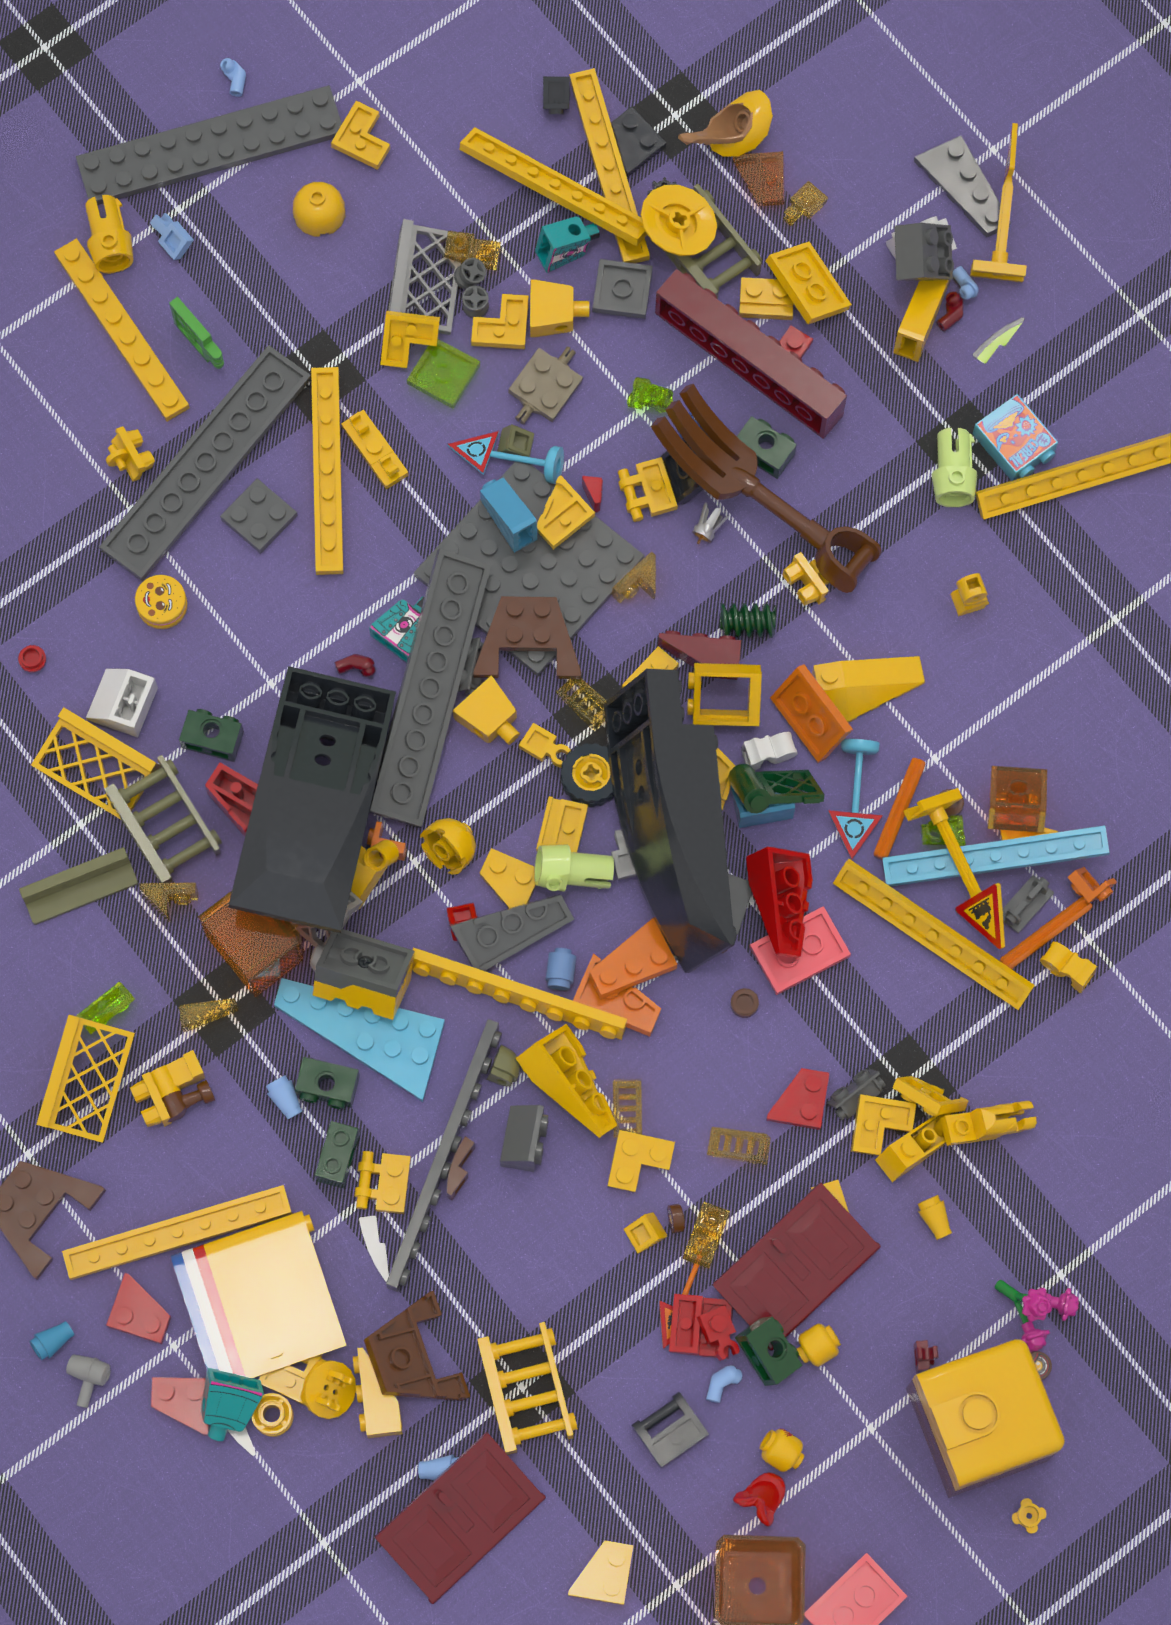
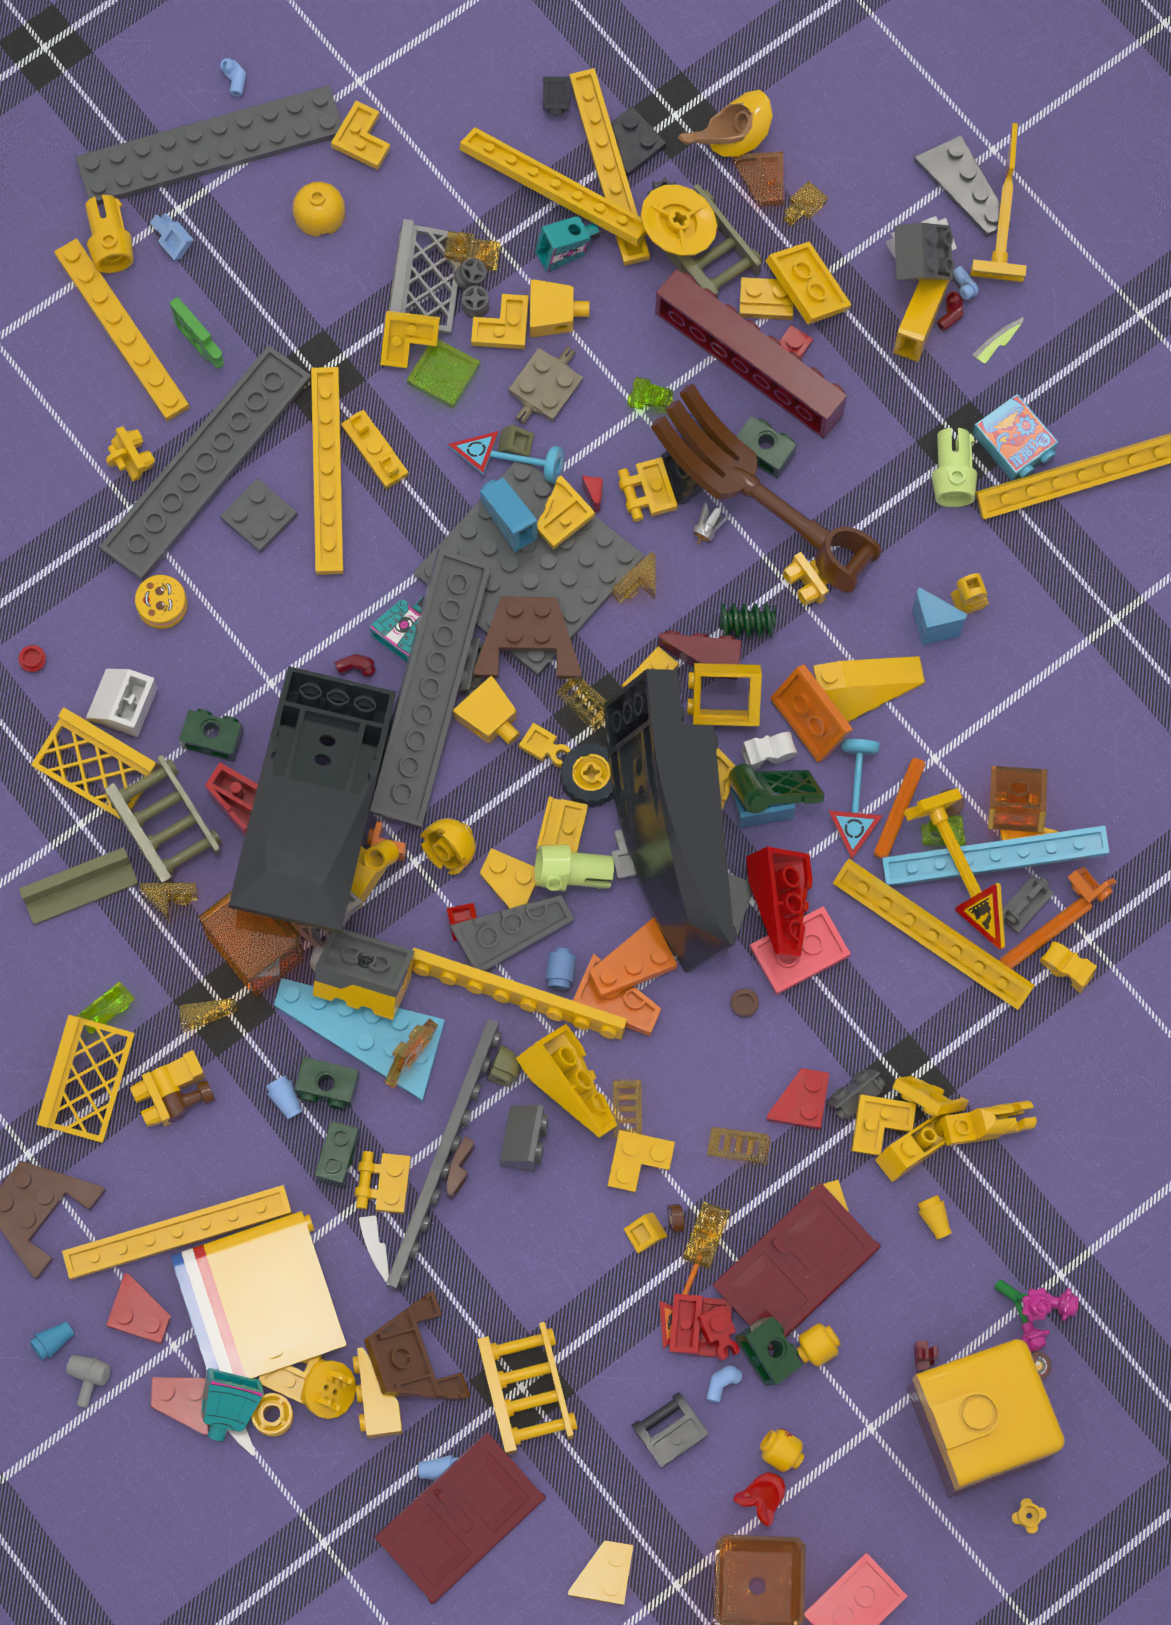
dark grey plate [592,259,653,319] -> none
none -> clear orange wing [385,1018,438,1089]
none -> dark azure slope [912,587,968,645]

